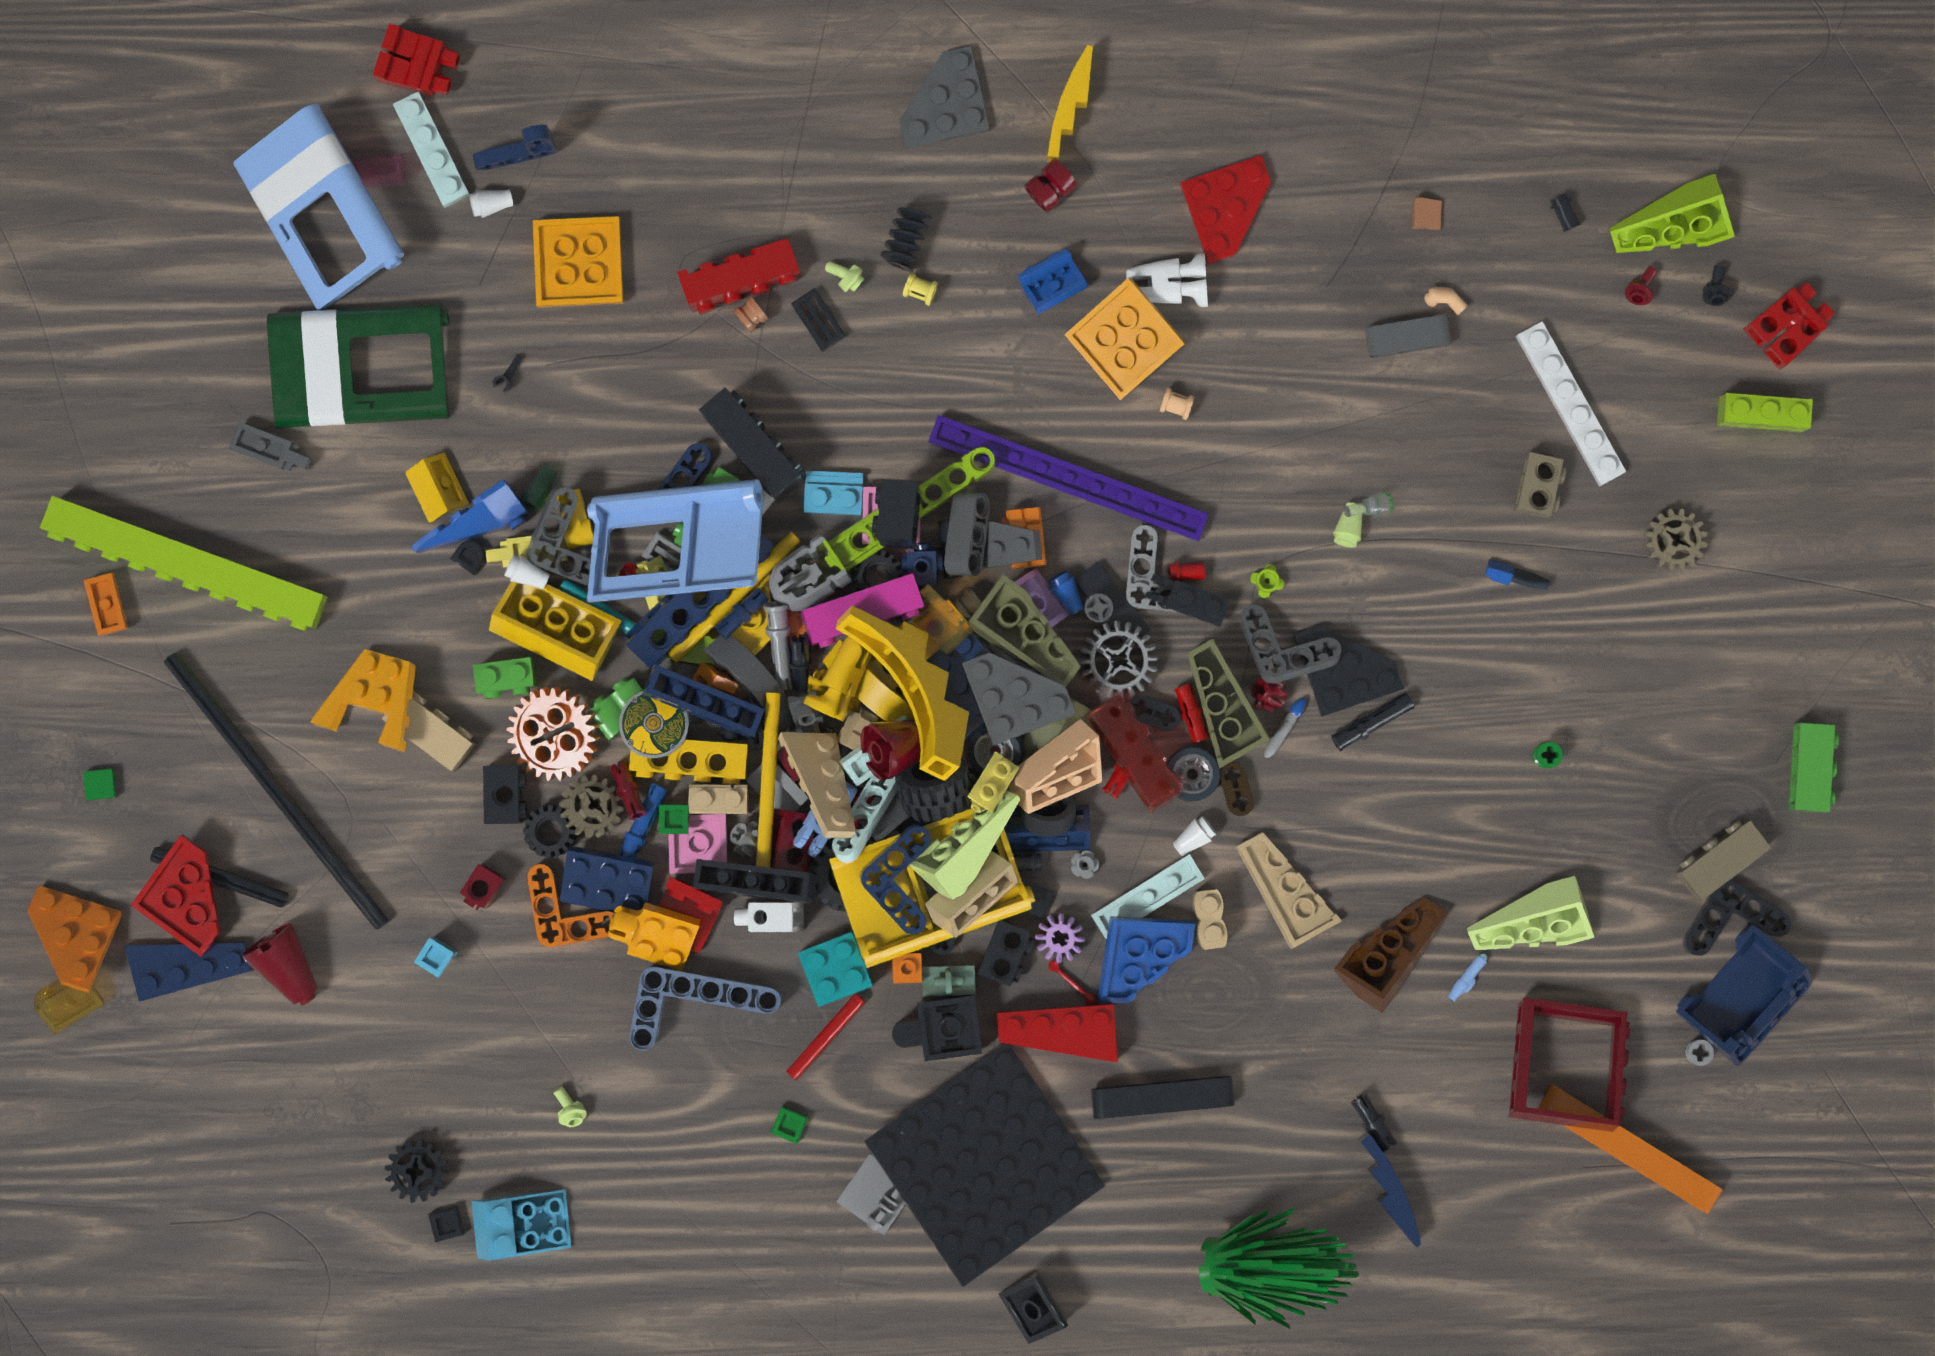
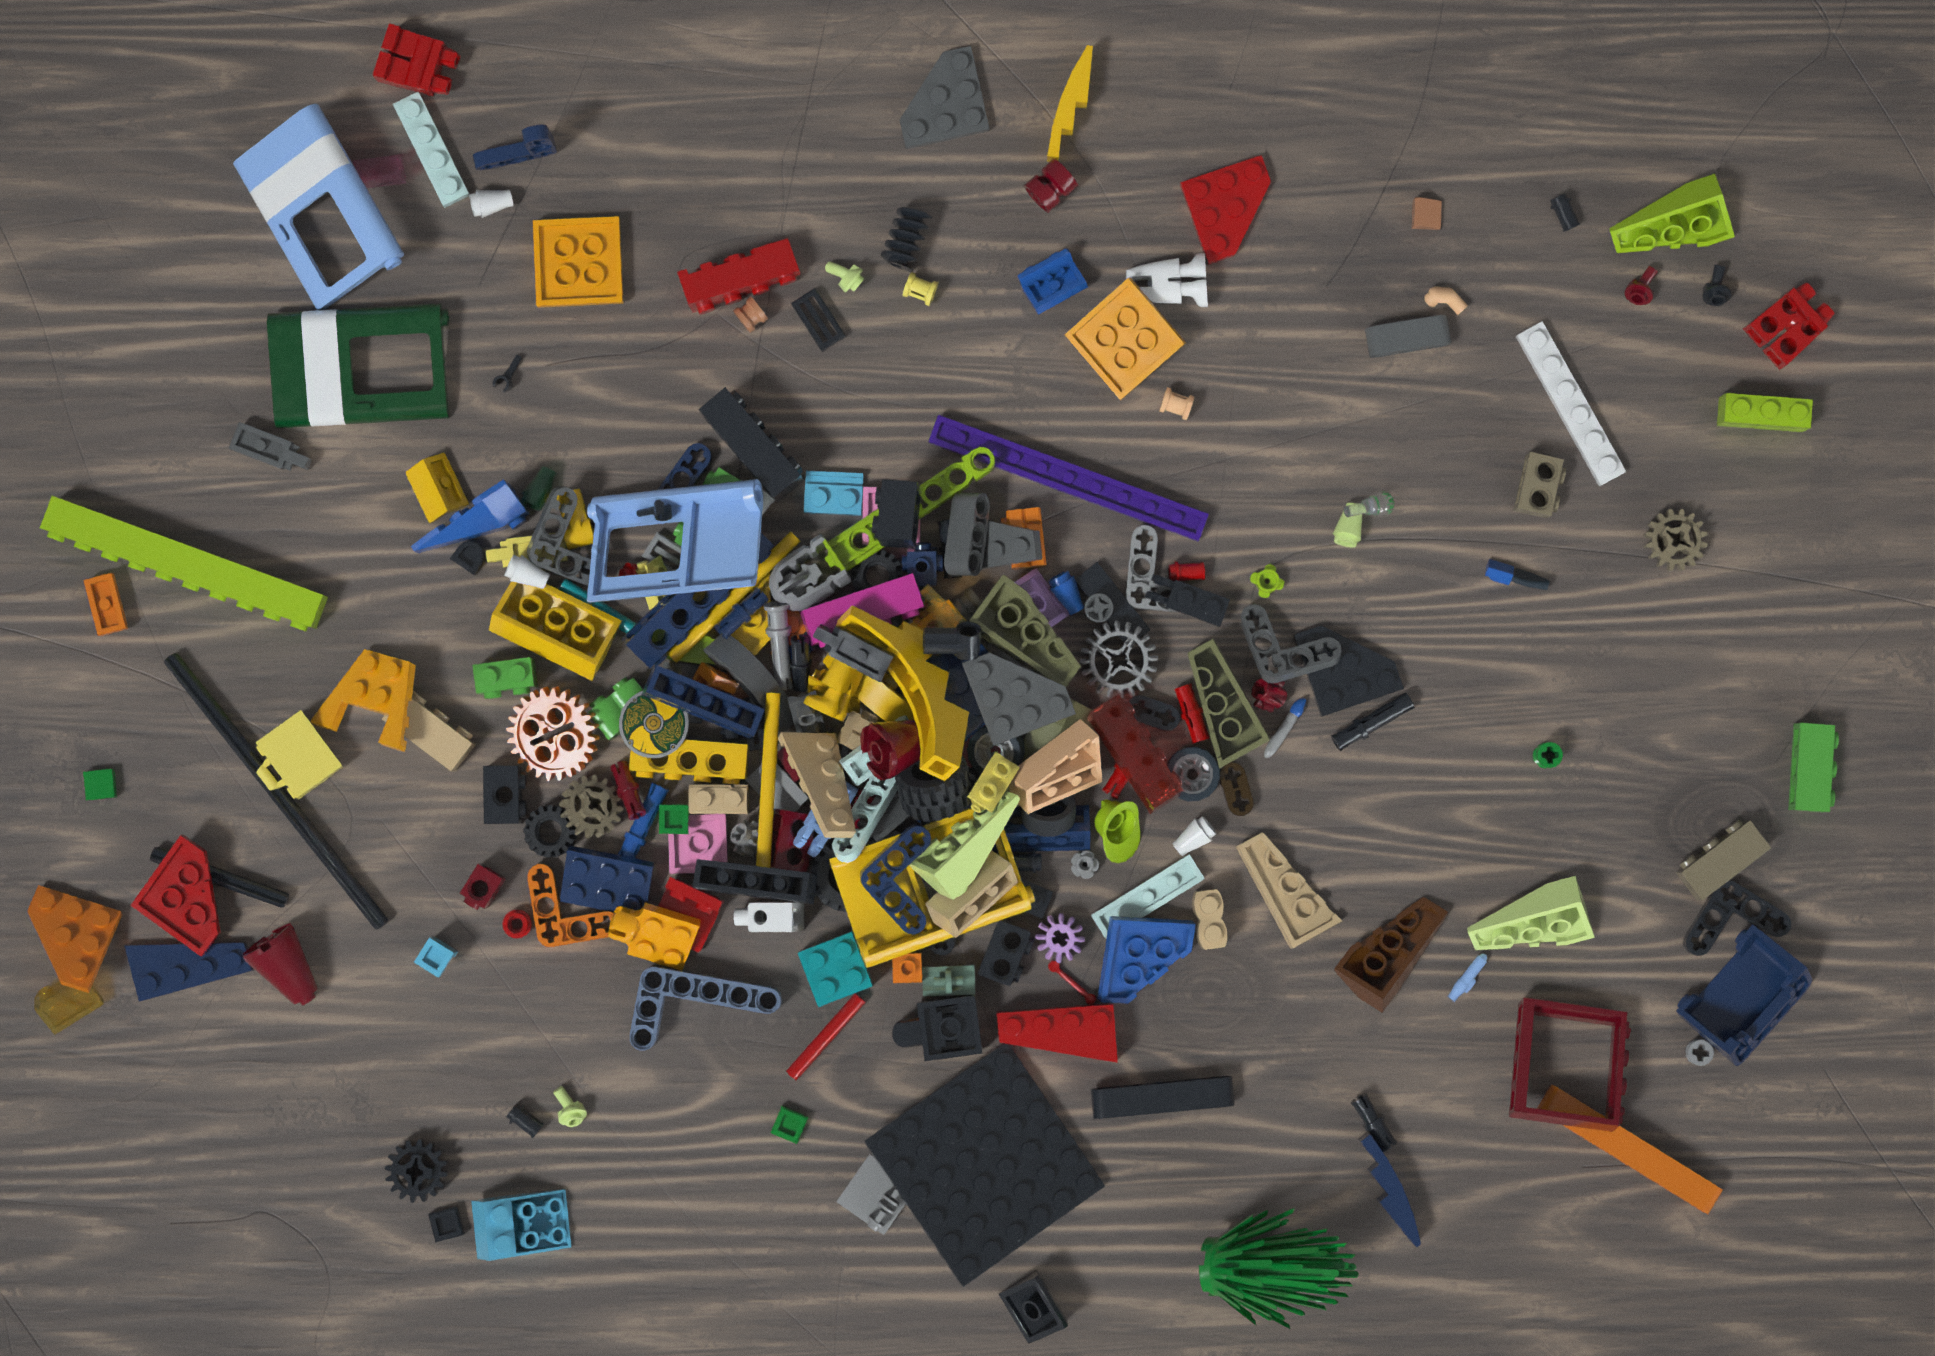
none -> light yellow piece [256,710,343,800]
none -> red plate [502,910,532,939]
none -> black pin [506,1103,544,1138]
none -> black hand [636,500,672,521]
none -> black hinge [813,624,895,682]
none -> black piece [923,621,982,661]
none -> lime piece [1094,799,1141,863]

